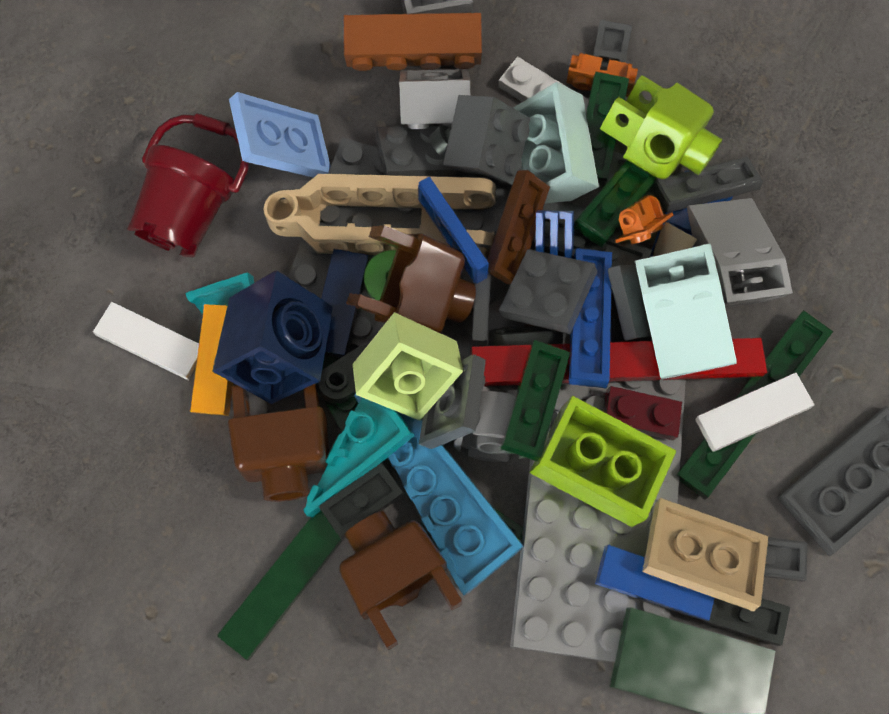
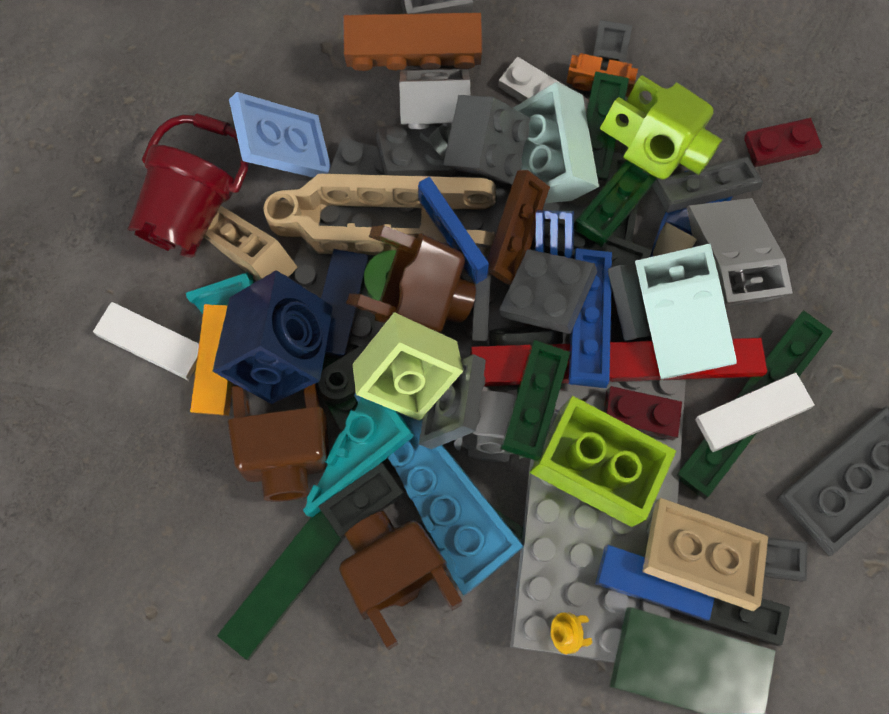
orange hinge [615,195,674,244] -> none
none -> tan slope [204,206,298,281]
none -> yellow plate [550,612,593,654]
none -> dark red plate [744,118,822,167]

